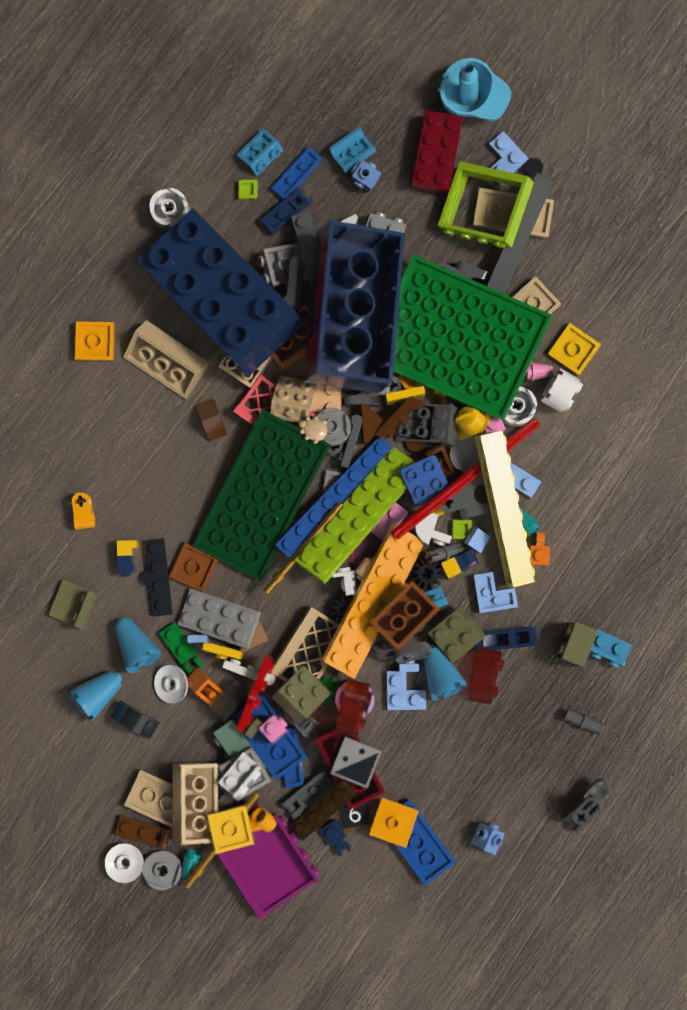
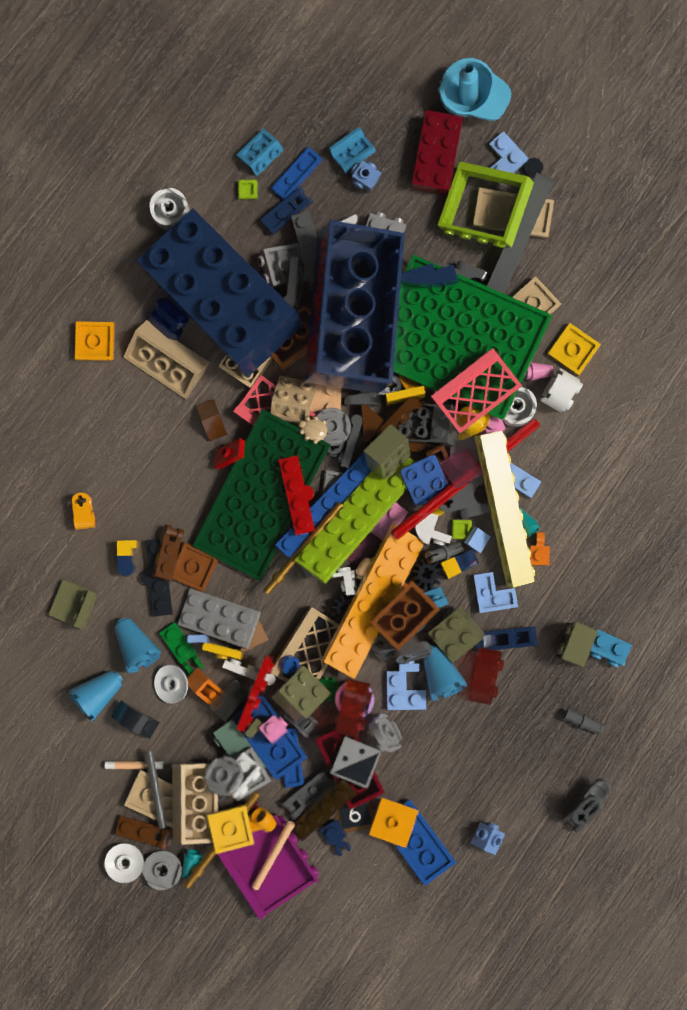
none -> light nougat bar [105,761,164,769]
none -> dark grey bar [145,750,167,829]
none -> clear blue brick [149,298,189,340]
none -> reddish brown plate [152,524,184,582]
none -> light grey tile [205,756,243,796]
none -> red plate [214,438,245,470]
none -> light nougat bar [252,821,295,890]
none -> red hinge [279,456,315,536]
none -> blue tile [280,655,299,675]
none -> olive brick [364,424,411,480]
none -> light grey plate [369,714,402,752]
none -> dark blue slope [401,263,459,287]
none -> coral fence [431,349,522,434]
none -> clear pink piece [439,449,483,489]

